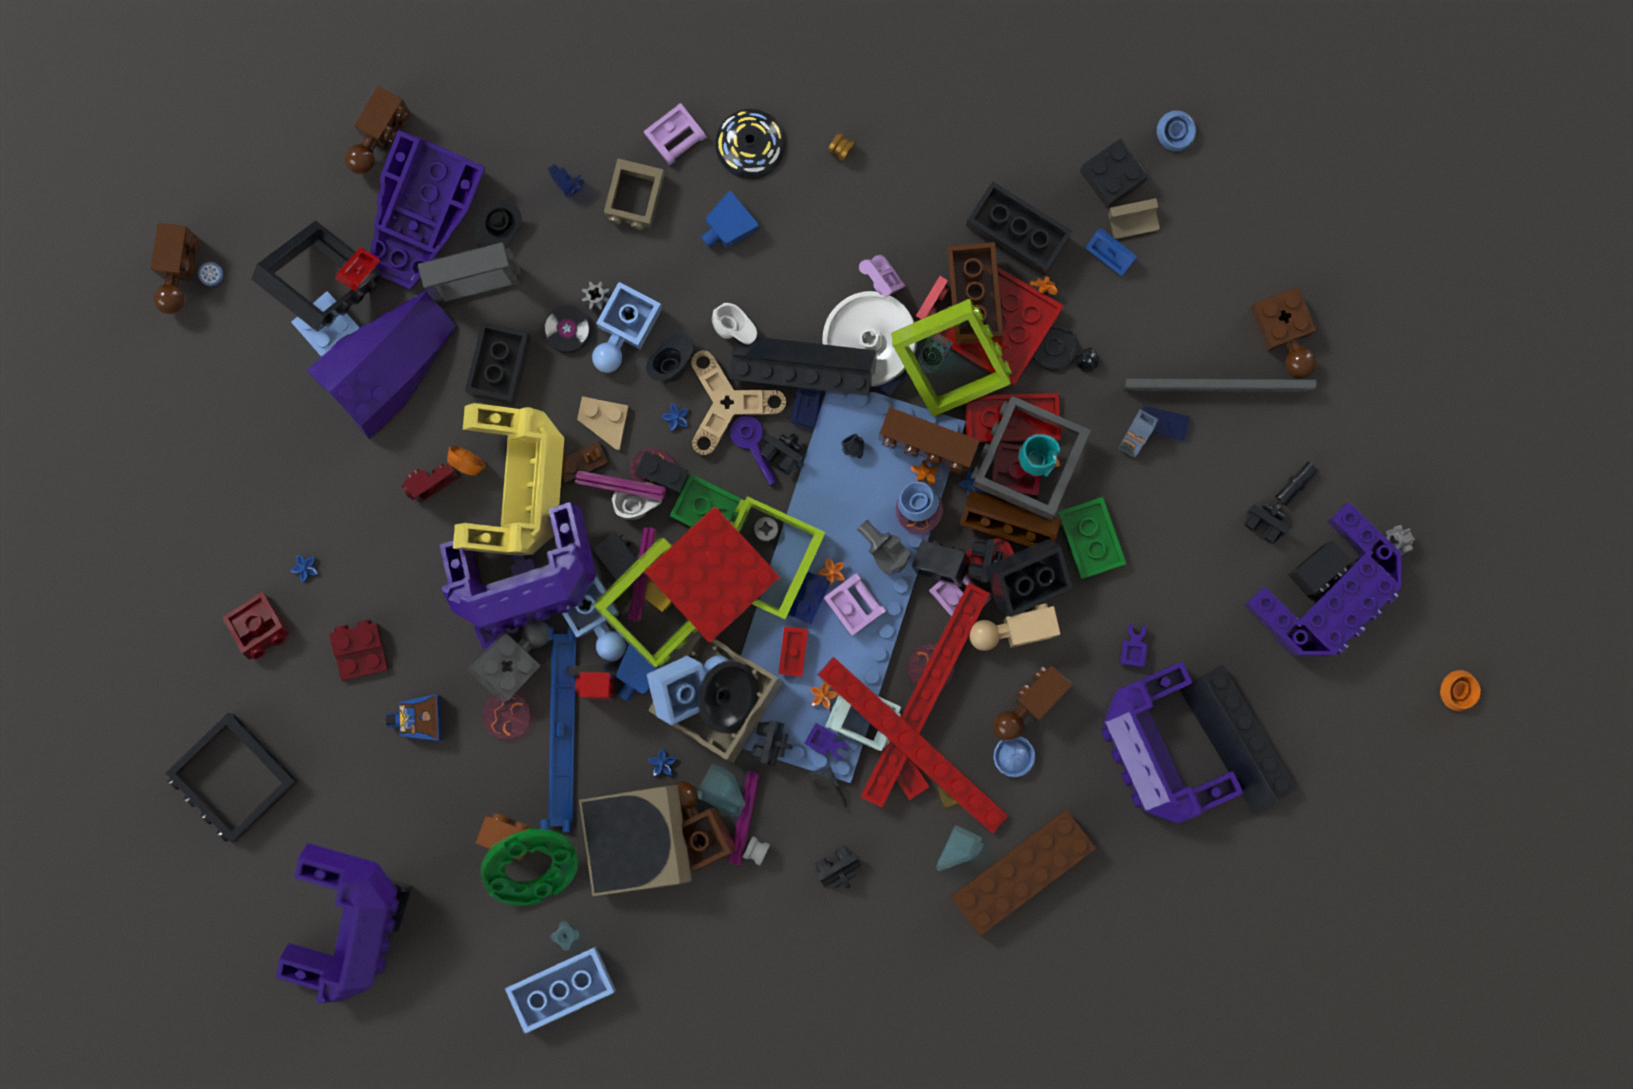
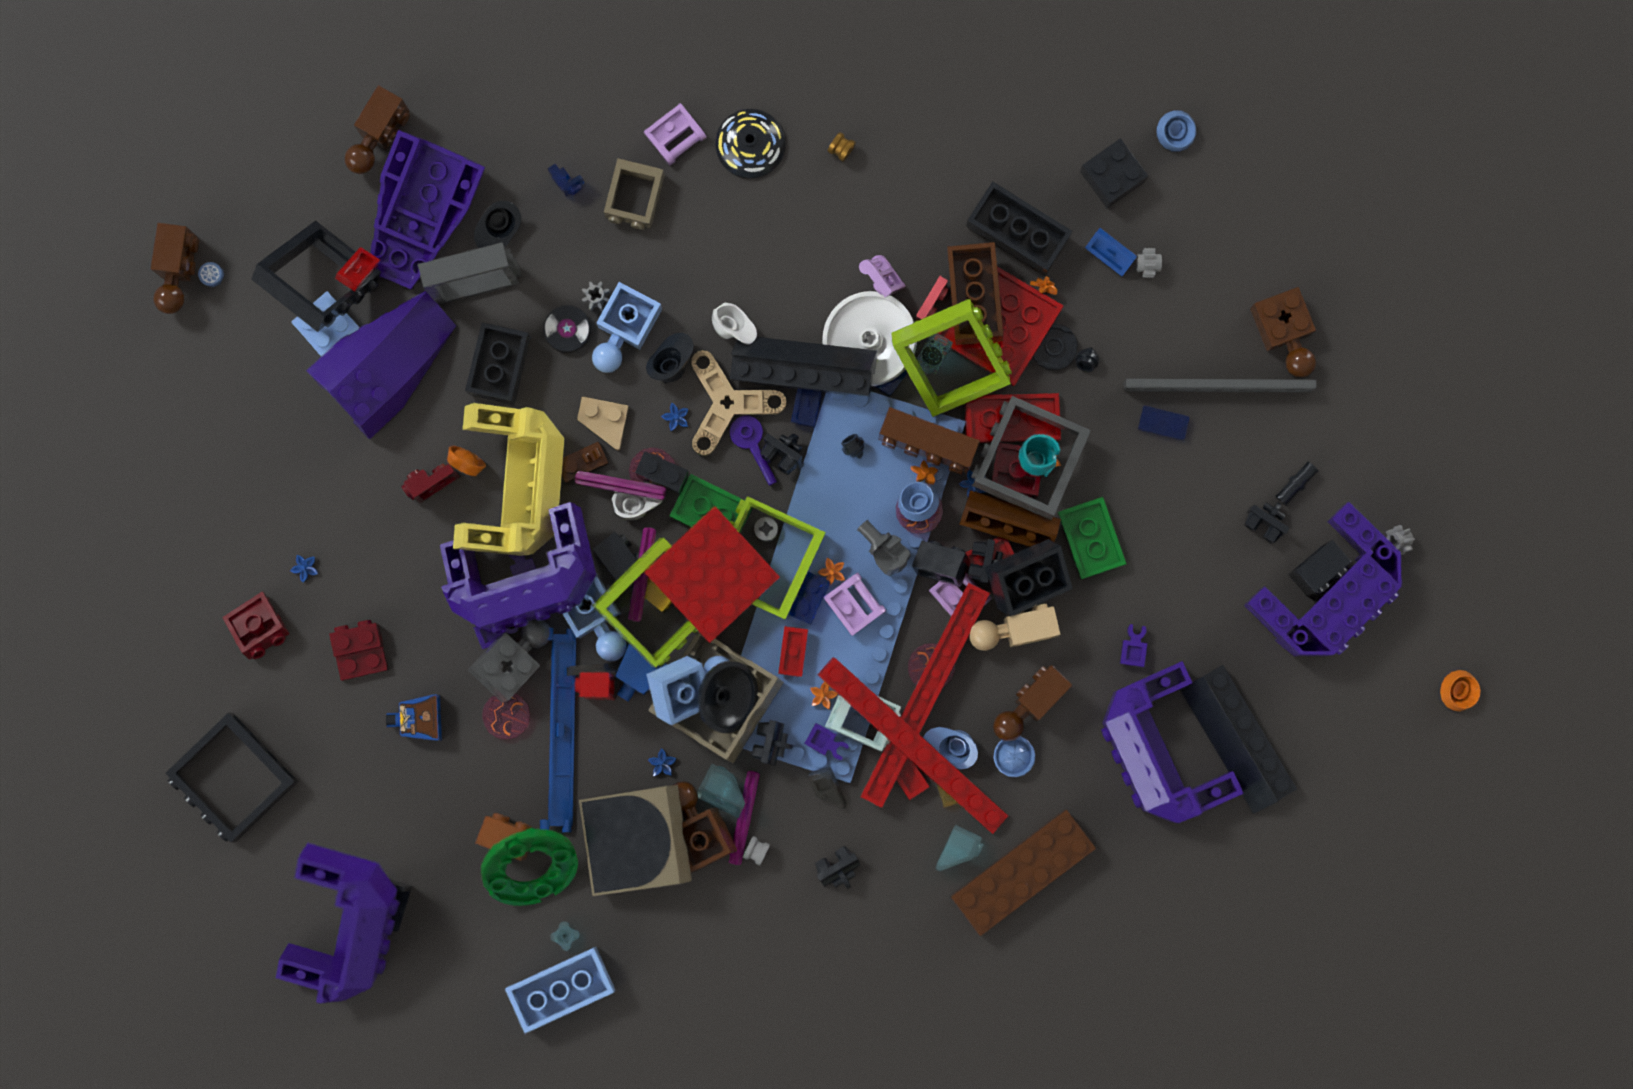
blue torso [701,191,759,248] -> none
dark tan panel [1108,198,1160,240] -> none
sand blue leg [1118,409,1158,458] -> none
none -> medium blue piece [923,727,978,769]
none -> light grey gear [1136,248,1162,277]

